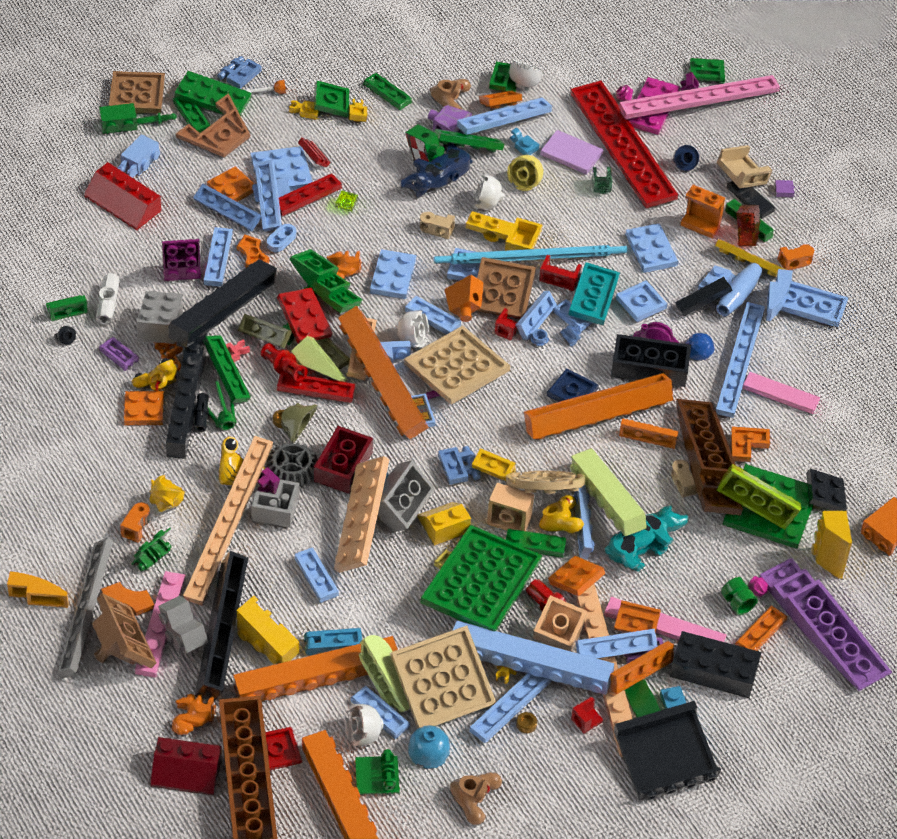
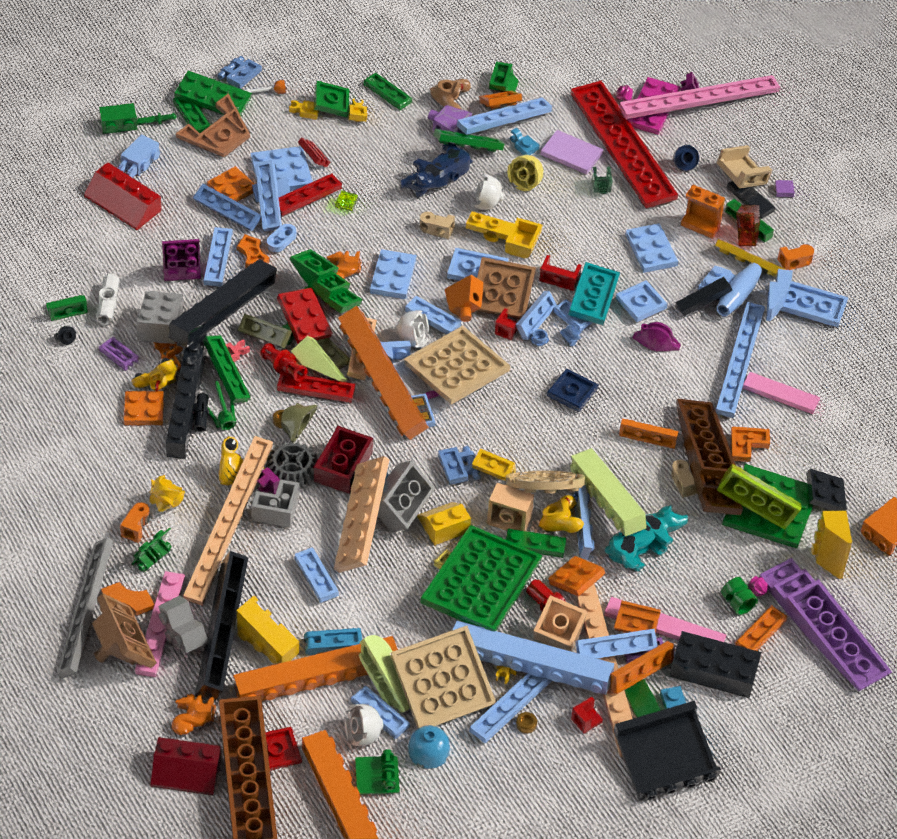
light orange slope [7,571,69,608] -> none
medium nougat plate [109,71,165,114] -> none
green torso [405,124,444,162] -> none
medium azure axle [433,245,627,265] -> none
medium nougat head [450,772,502,825] -> none
white cylinder [509,59,544,89] -> none
orange brick [524,373,673,439] -> none
black brick [611,334,691,387] -> none
blue piece [685,333,715,361] -> none
green plate [690,58,725,84] -> none

